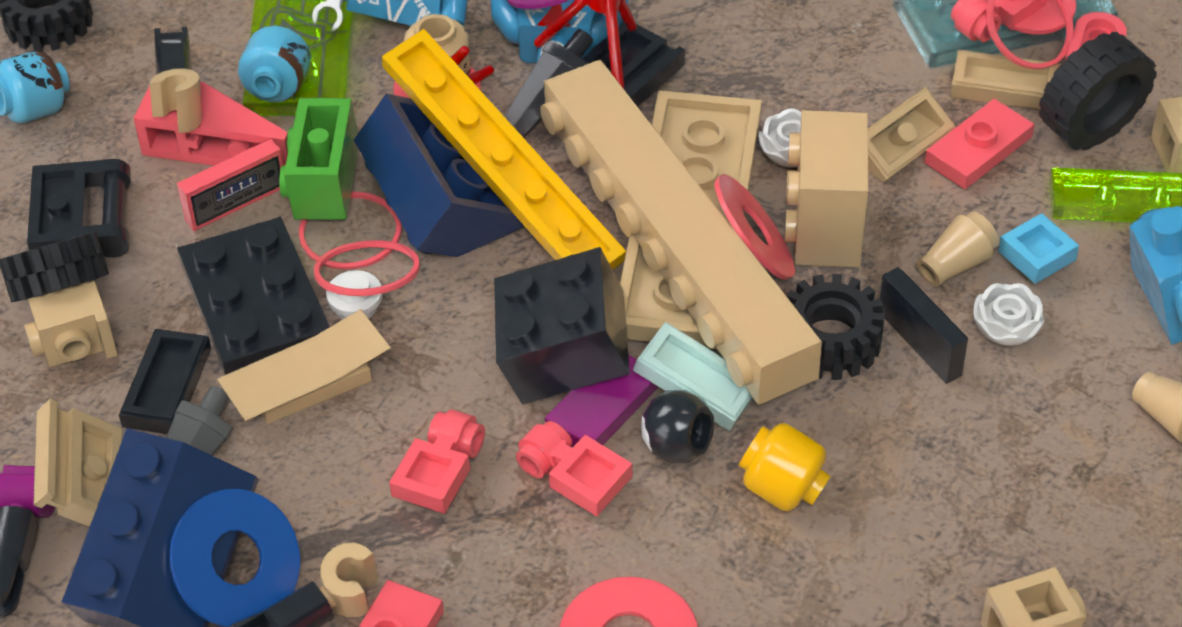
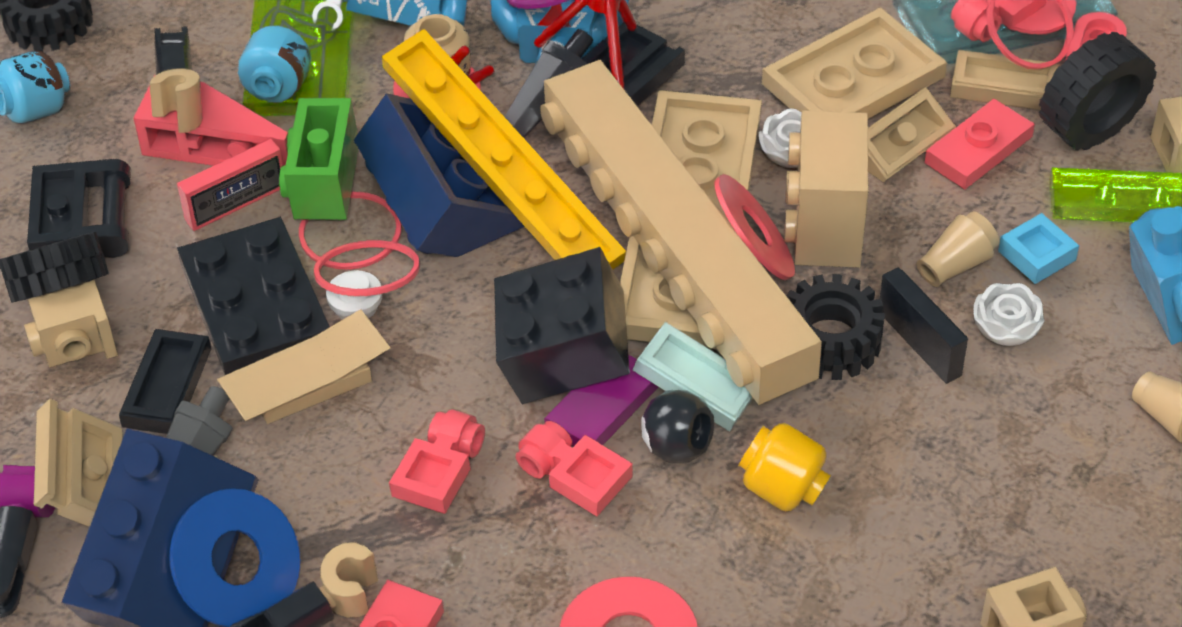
none -> tan plate [762,7,947,119]

